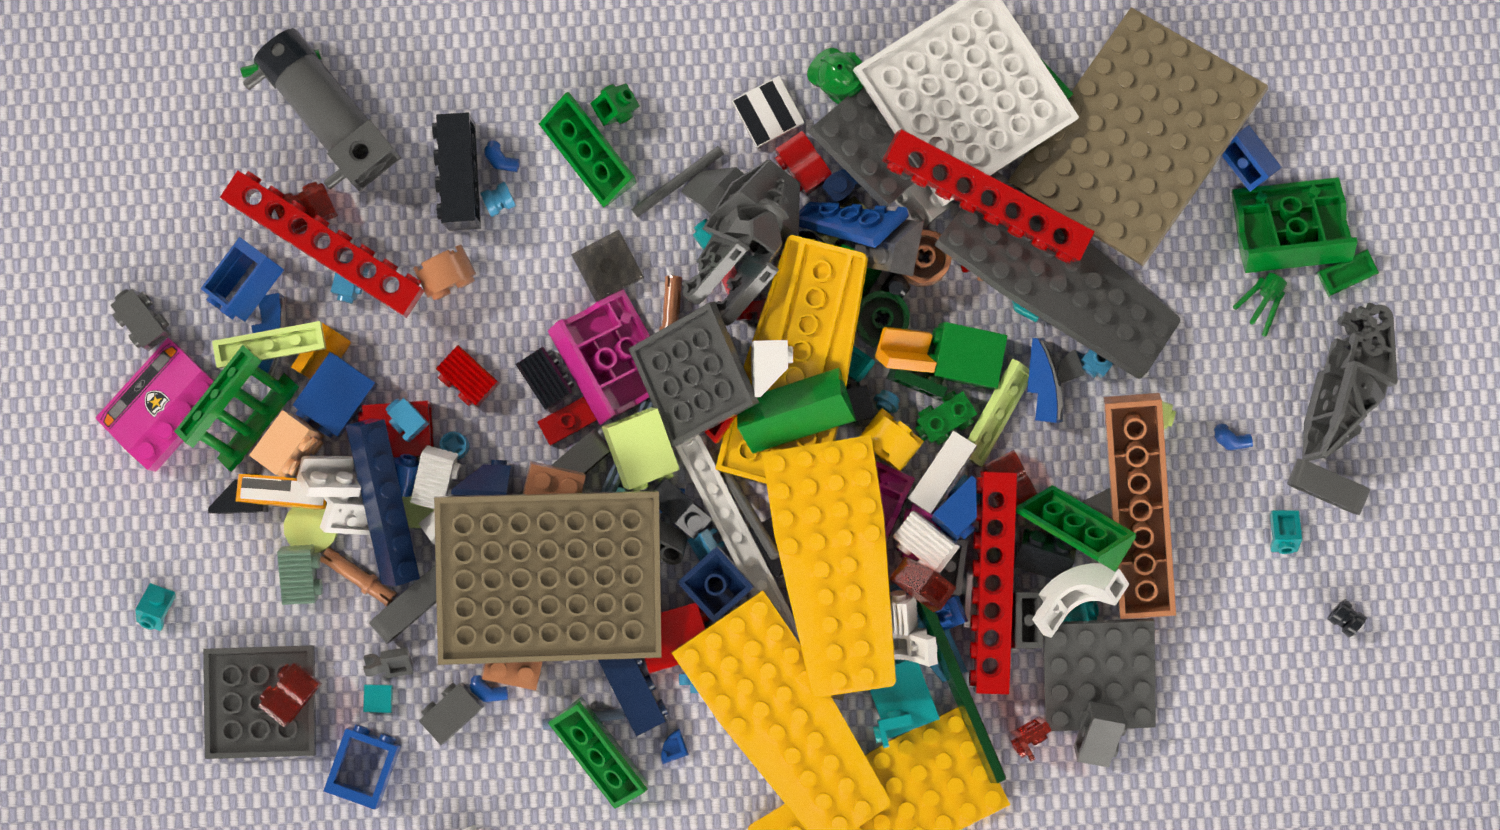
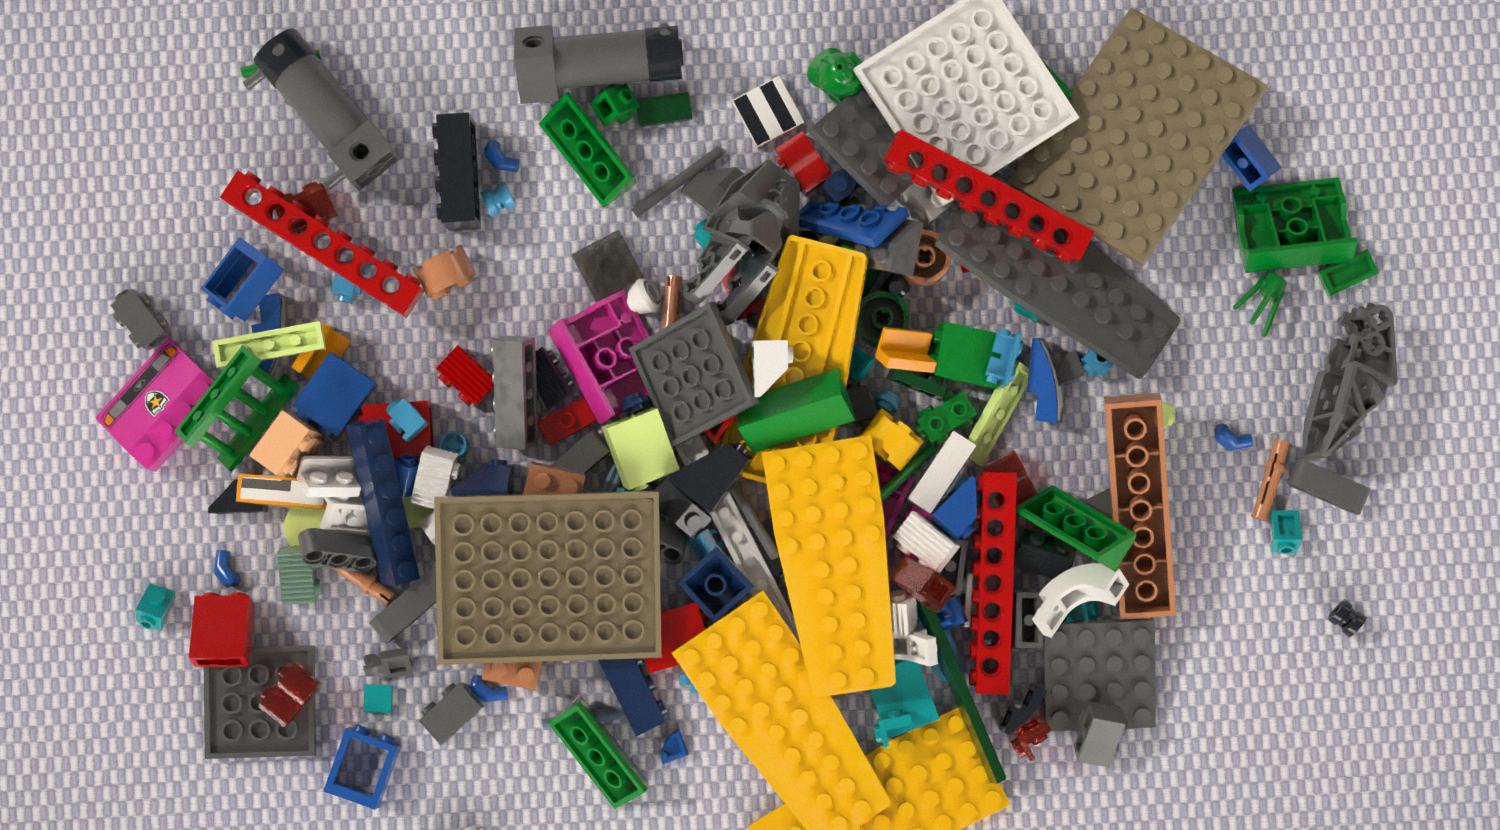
none -> red brick [189,592,255,667]
none -> blue arm [214,550,241,588]
none -> dark grey beam [298,528,376,572]
none -> flat silver brick [491,336,538,450]
none -> dark grey piece [514,23,684,104]
none -> dark blue plate [622,391,649,414]
none -> white cone [627,279,662,314]
none -> dark green tile [636,92,693,128]
none -> black slope [667,442,753,513]
none -> green bar [880,444,936,502]
none -> dark azure hinge [985,328,1023,387]
none -> black slope [999,684,1047,735]
none -> nougat pin [1251,438,1292,522]

